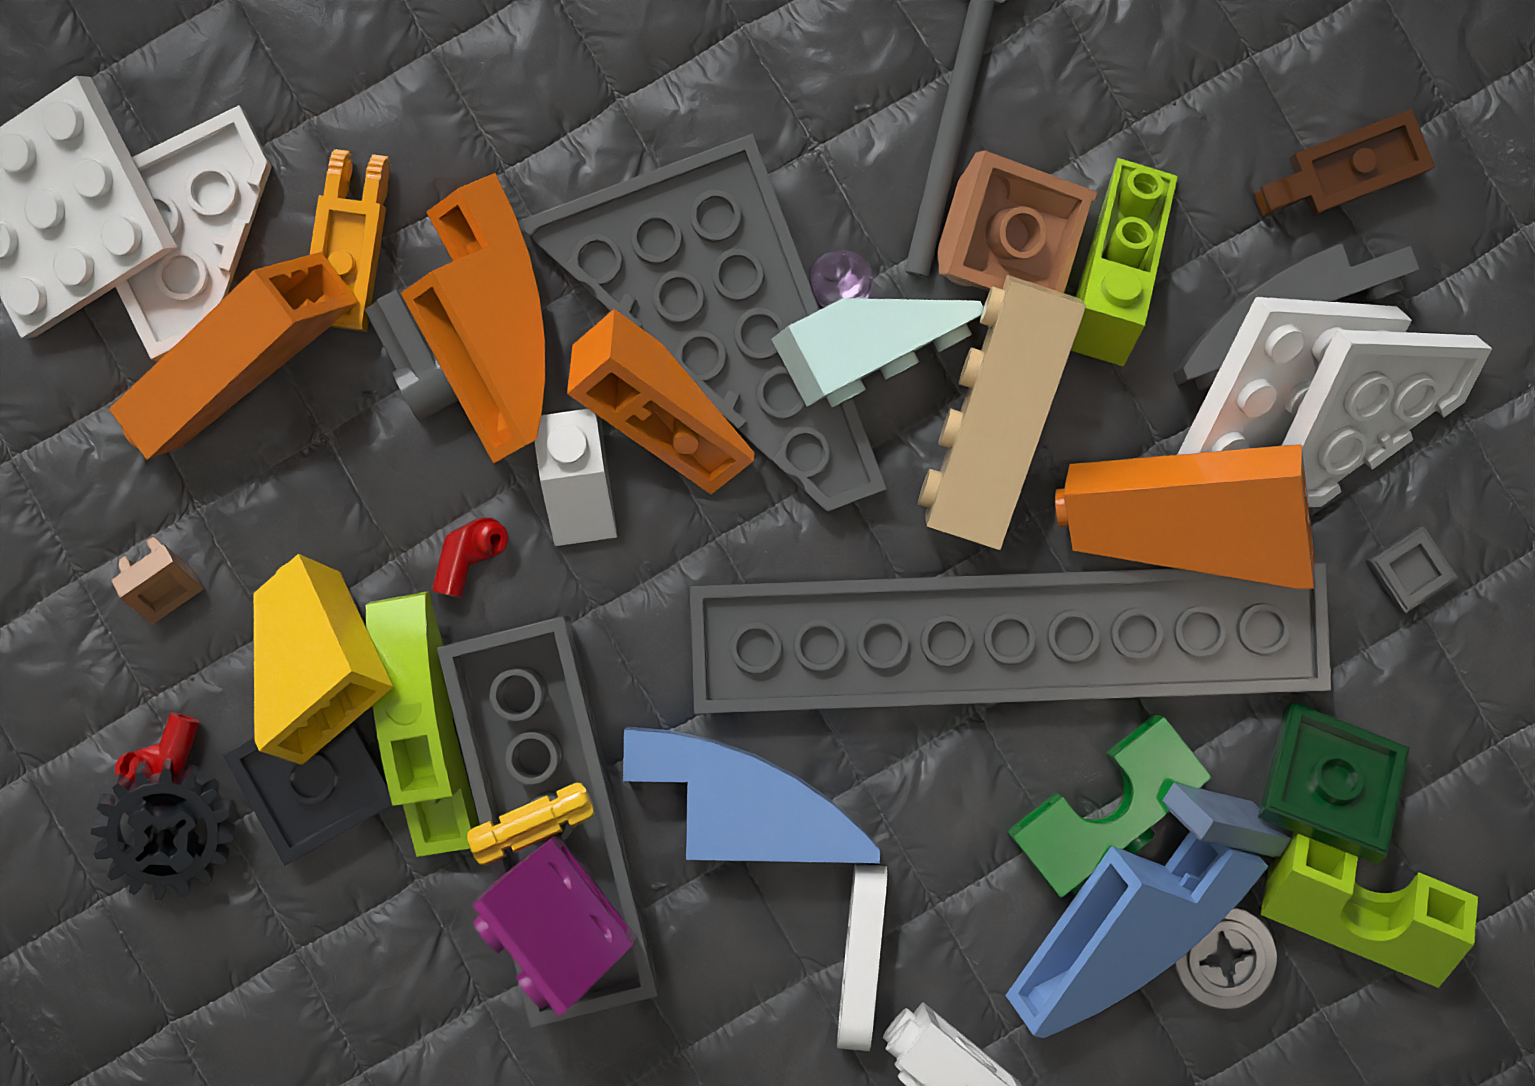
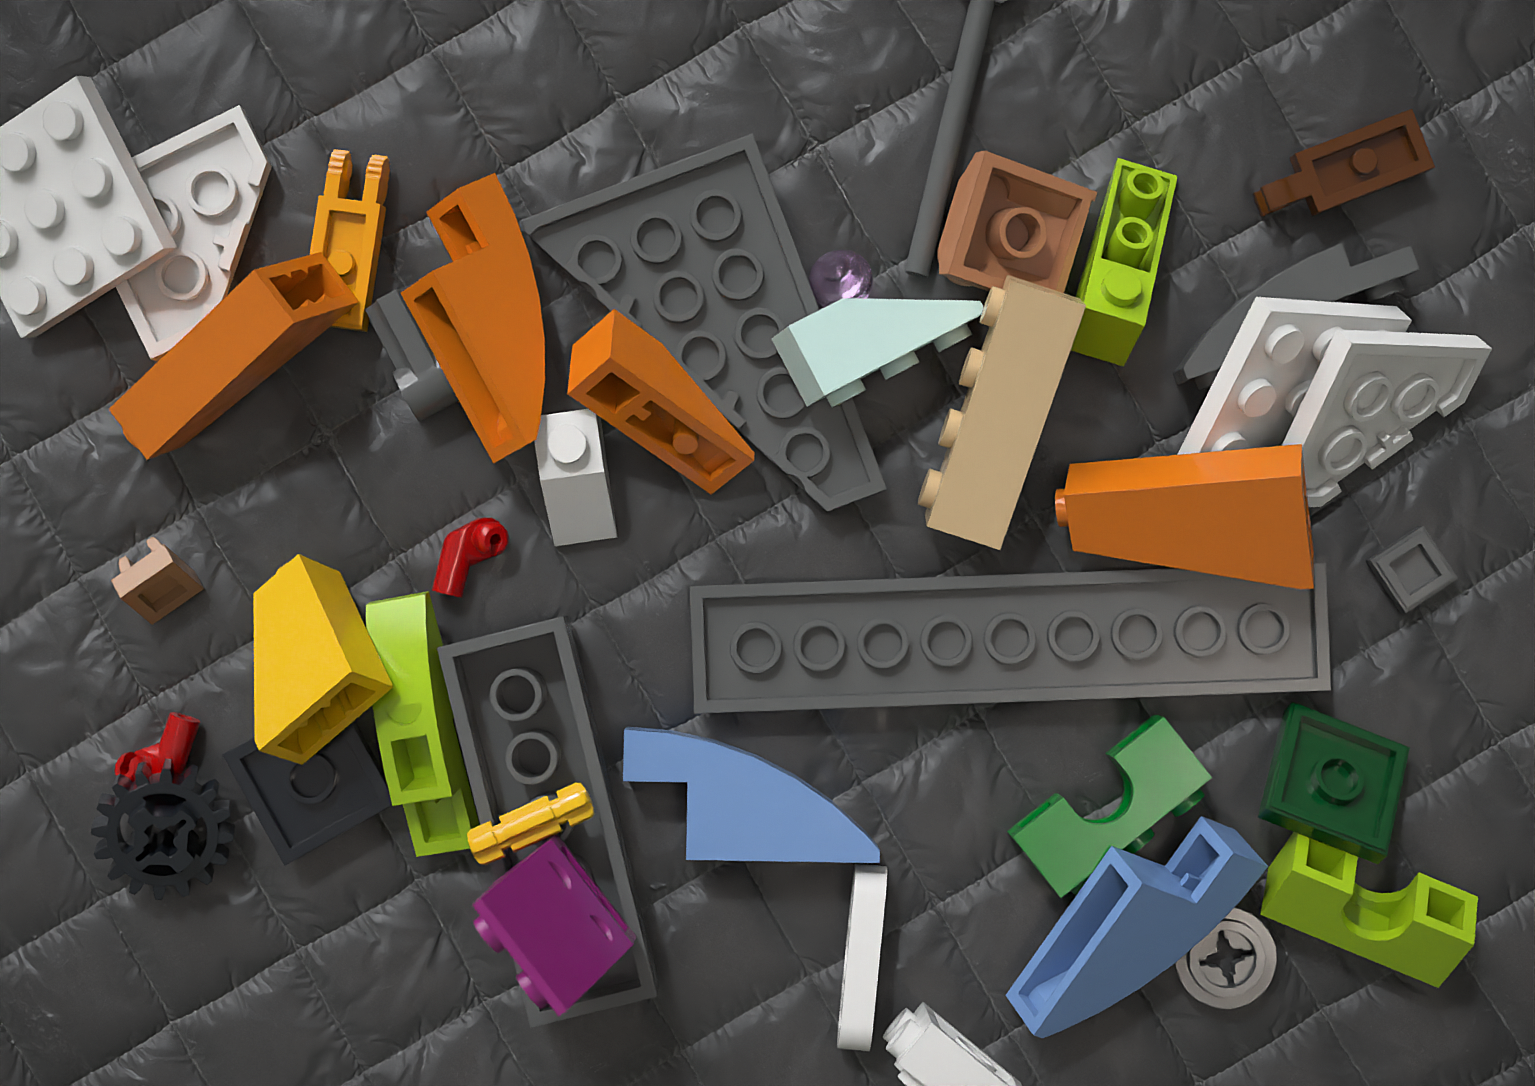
sand blue tile [1162,782,1292,857] -> none

